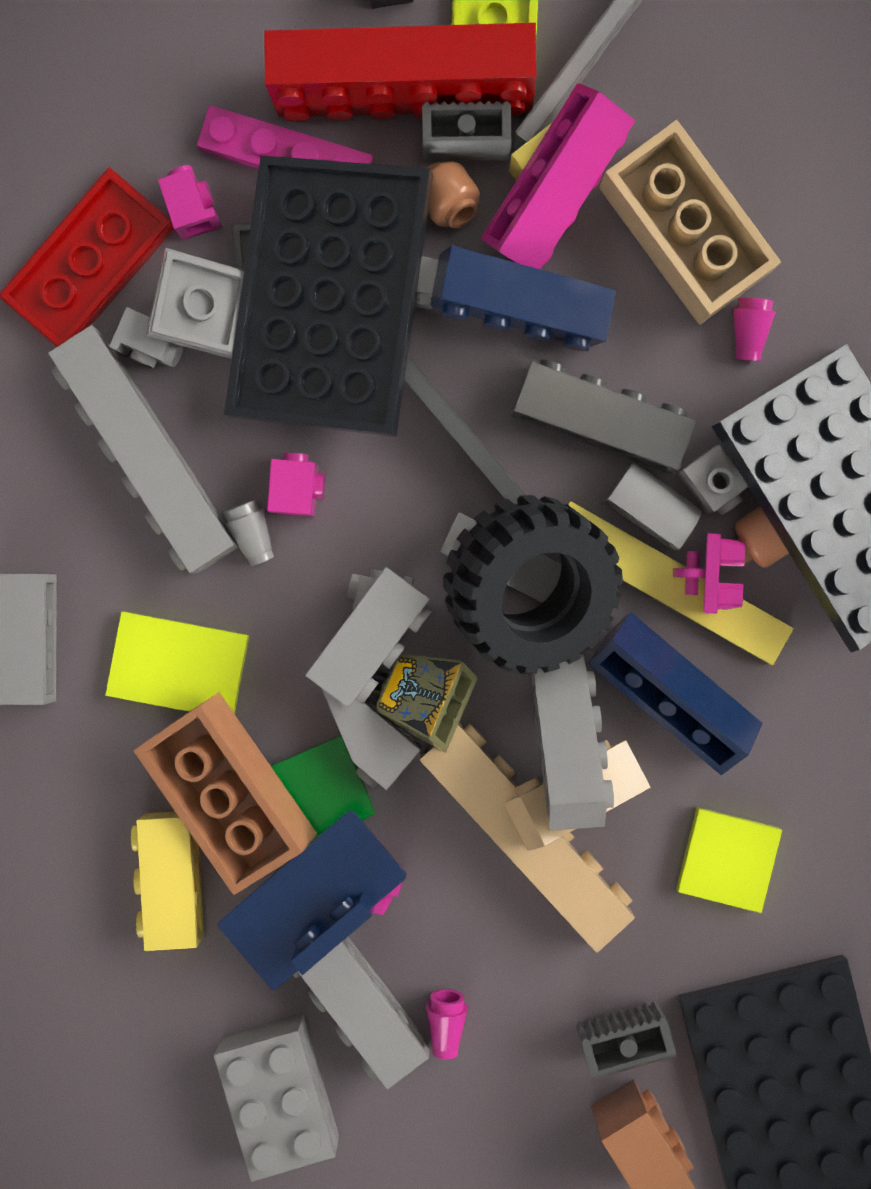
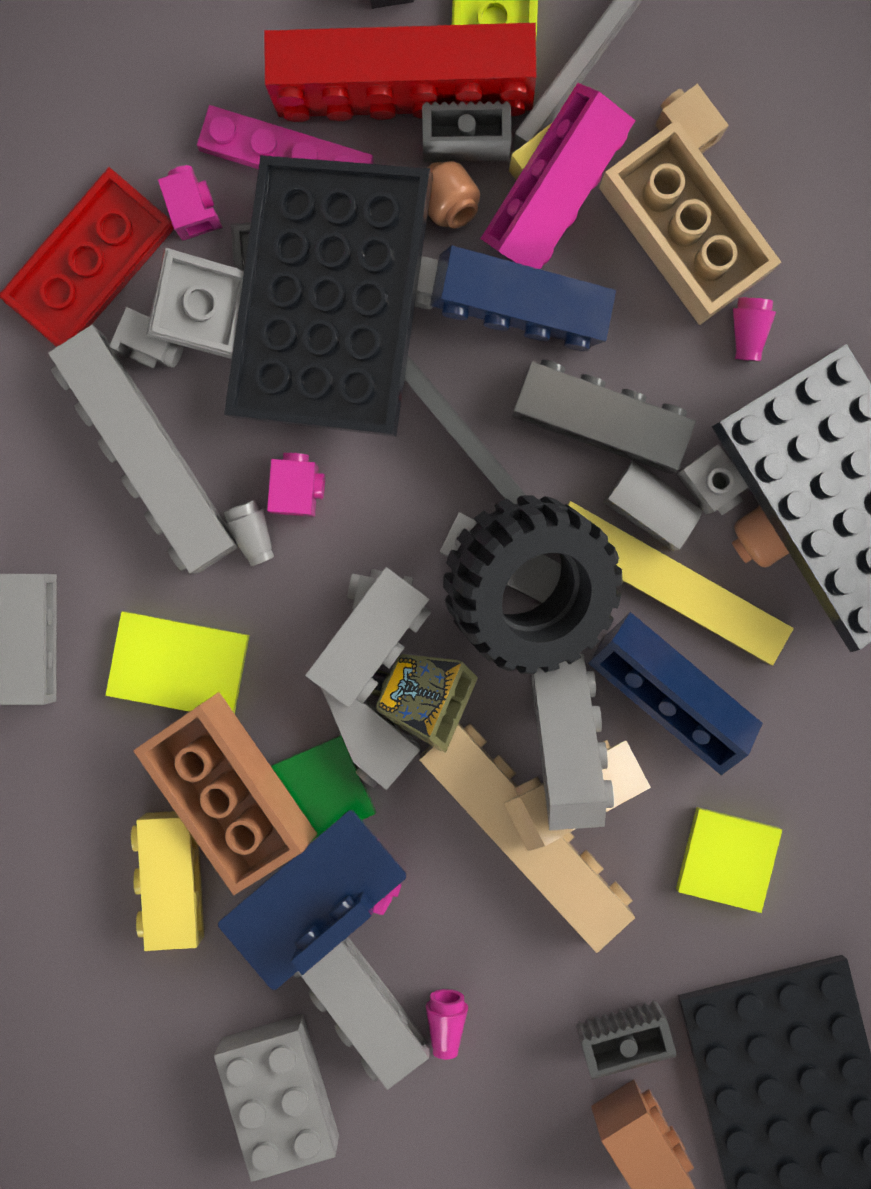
dark pink hips [673,533,745,614] -> none
none -> tan brick [655,83,729,153]

